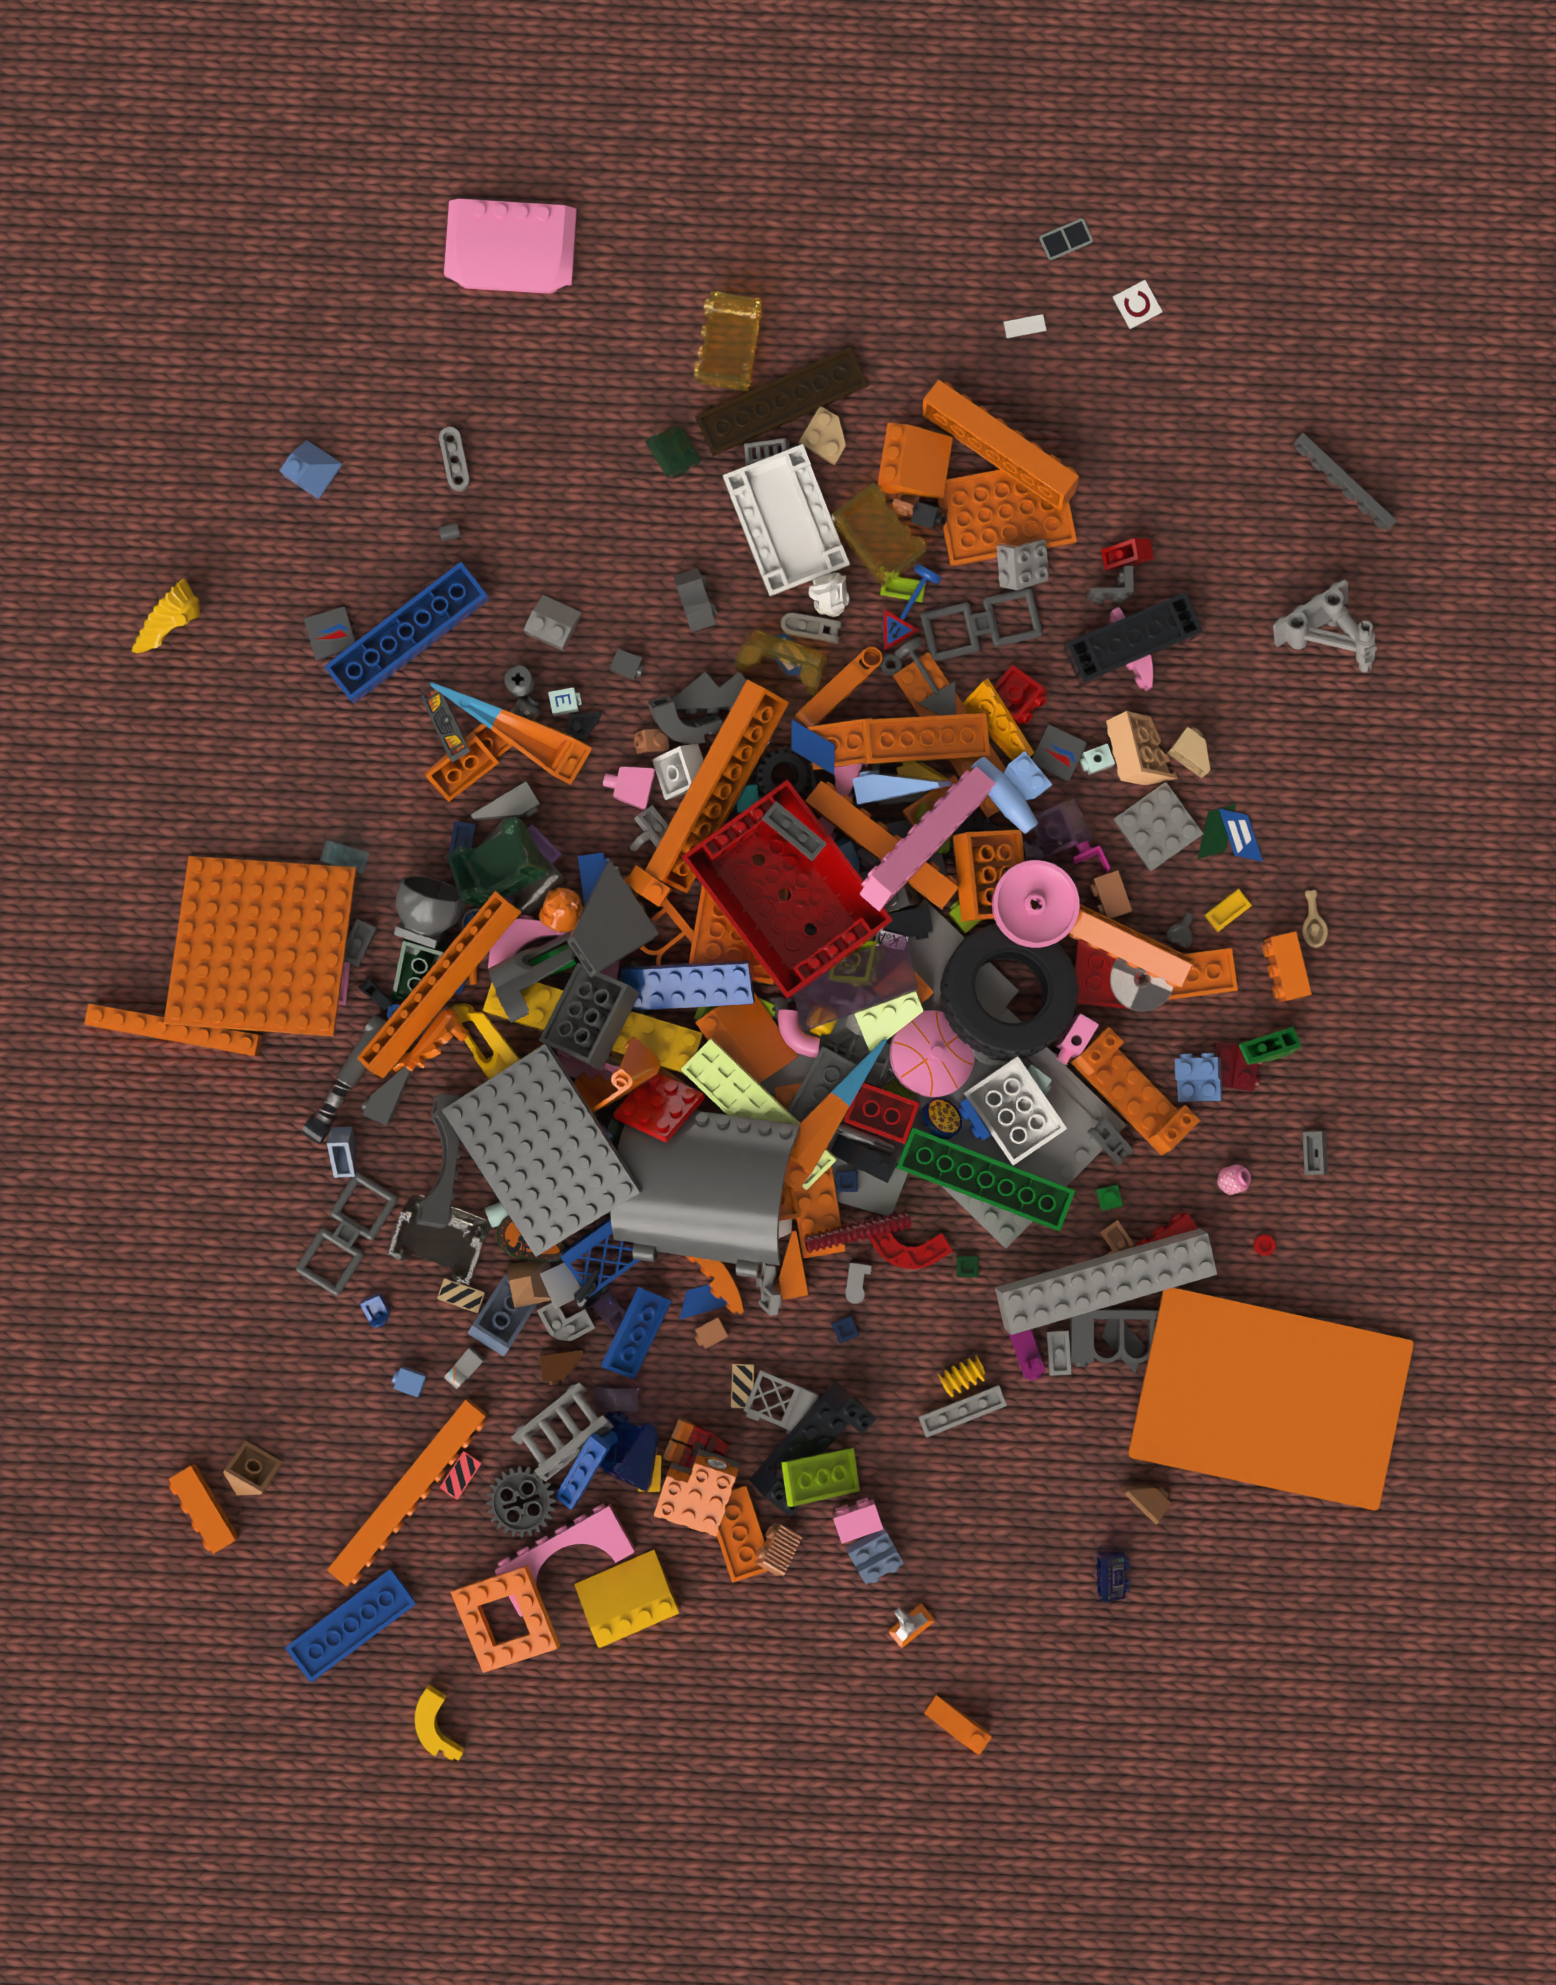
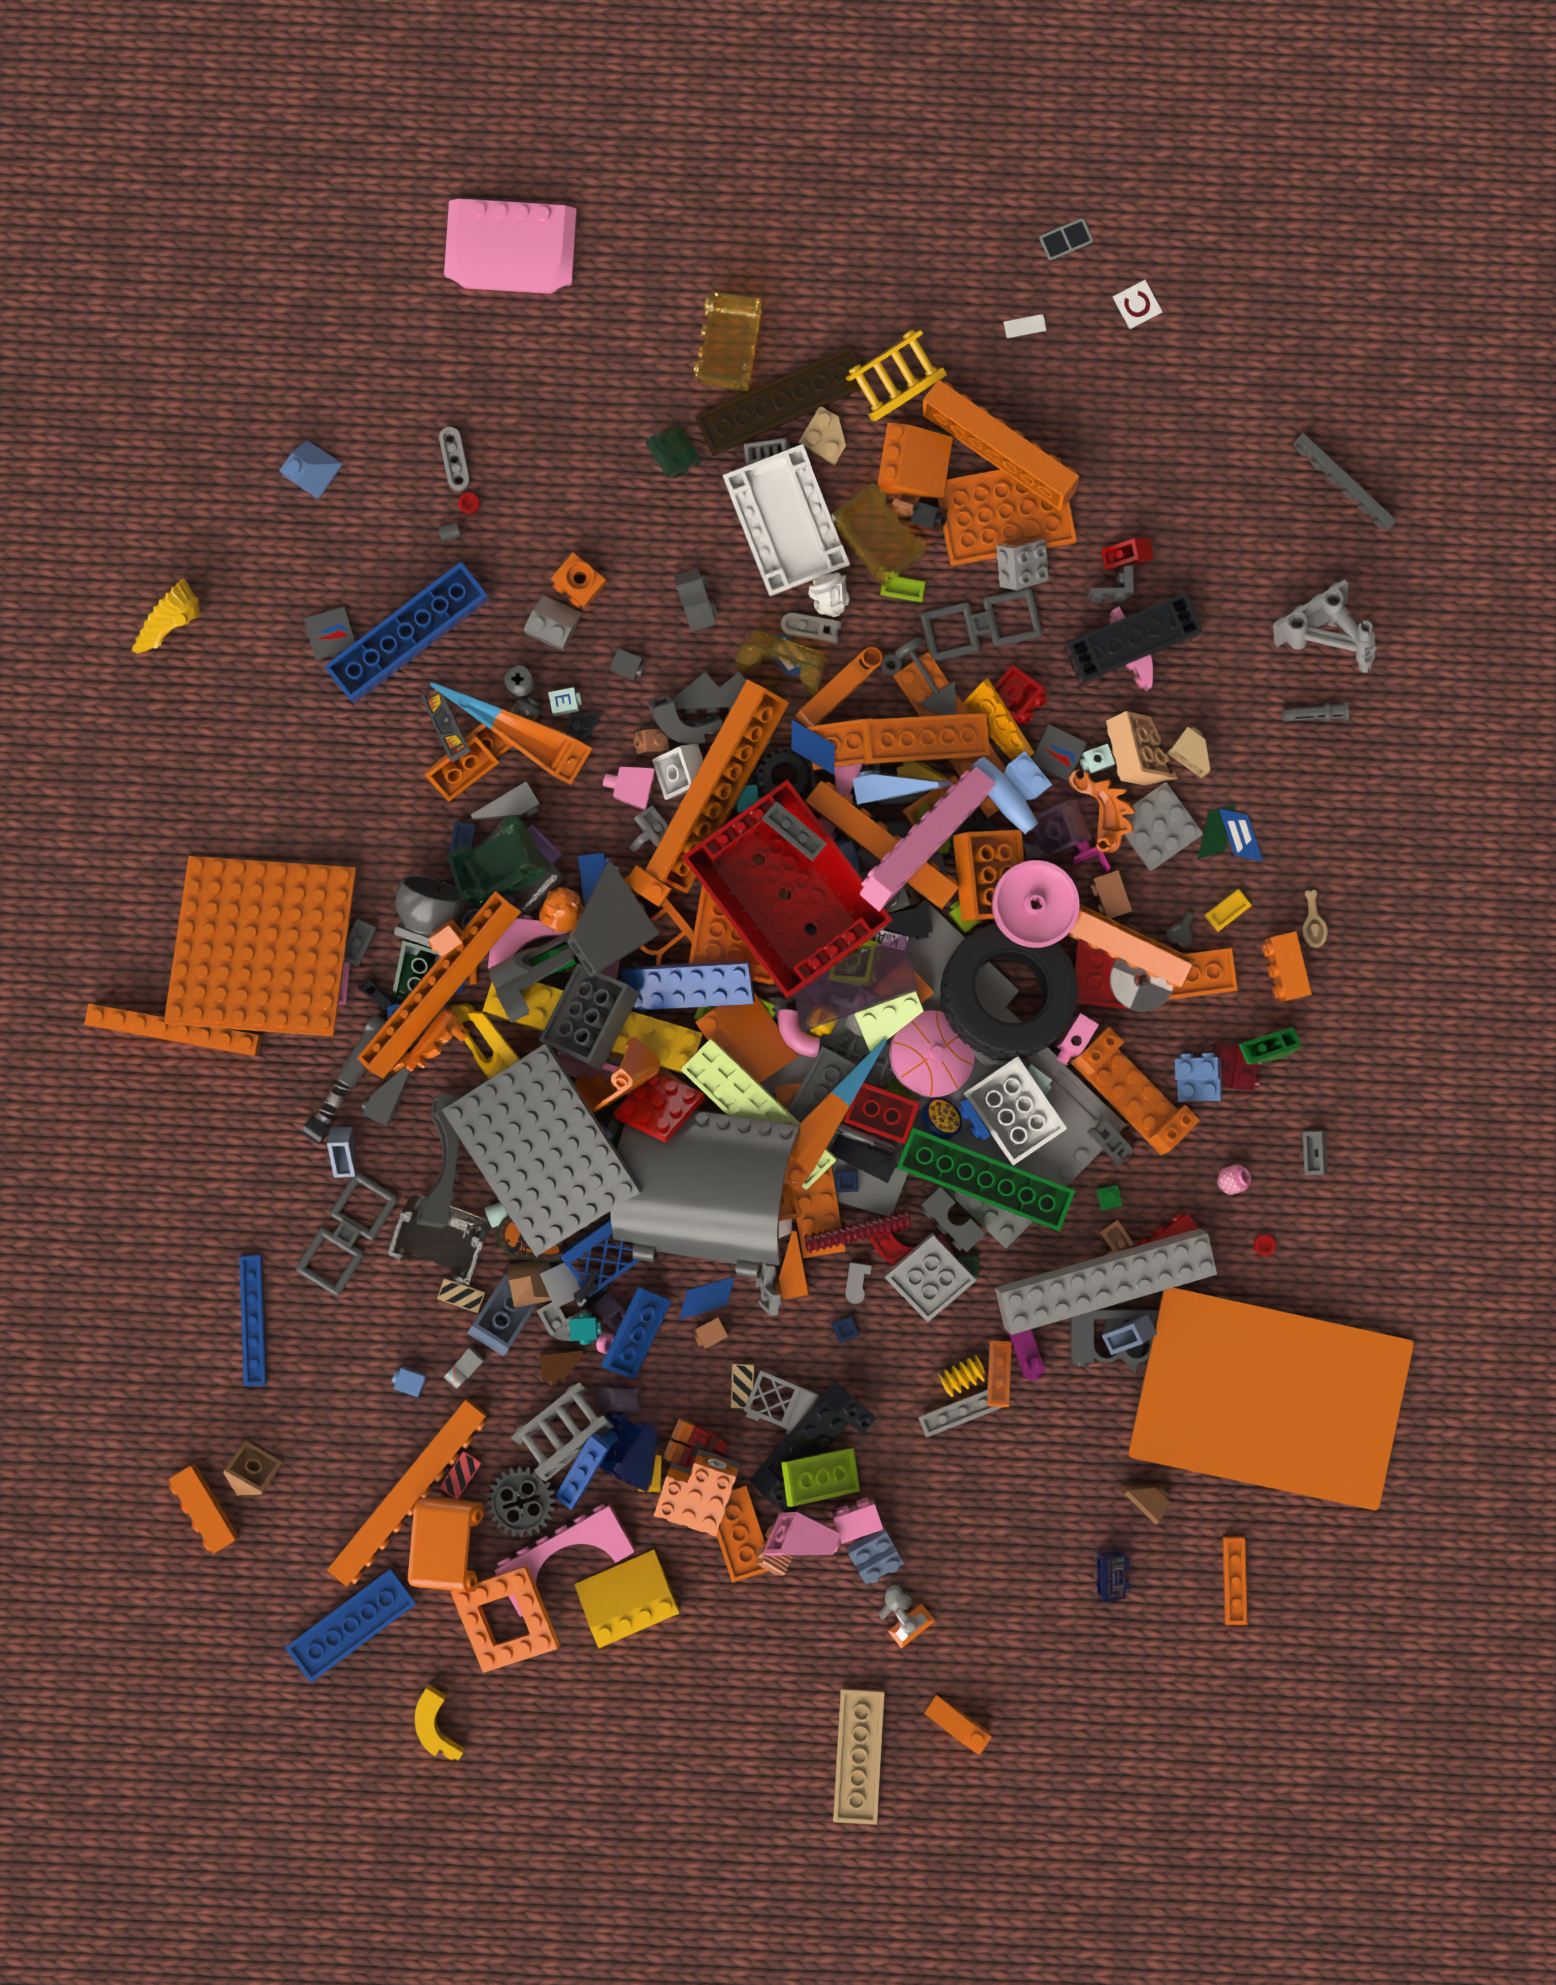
clear light blue plate [320,840,369,874] -> none
blue plate [360,1293,391,1328] -> none
orange slope [685,1256,744,1314] -> none
blue piece [883,563,942,651] -> none
light grey plate [1046,1330,1072,1376] -> none
none -> blue tile [239,1254,267,1386]
none -> orange windscreen [408,1496,483,1592]
none -> orange brick [428,919,465,957]
none -> red tile [458,492,480,515]
none -> orange brick [551,552,607,609]
none -> teal brick [569,1313,602,1345]
none -> bright pink tile [596,1331,615,1354]
none -> bright pink slope [763,1512,841,1555]
none -> tan plate [833,1688,884,1825]
none -> yellow fence [846,329,947,421]
none -> light grey rock [877,1585,912,1620]
none -> light grey plate [884,1233,977,1322]
none -> dark grey arch [921,1186,985,1252]
none -> orange plate [987,1341,1012,1407]
none -> orange animal [1068,769,1136,853]
none -> sand blue slope [1102,1314,1157,1355]
none -> orange tile [1222,1536,1247,1625]
none -> dark grey pin [1282,701,1349,722]

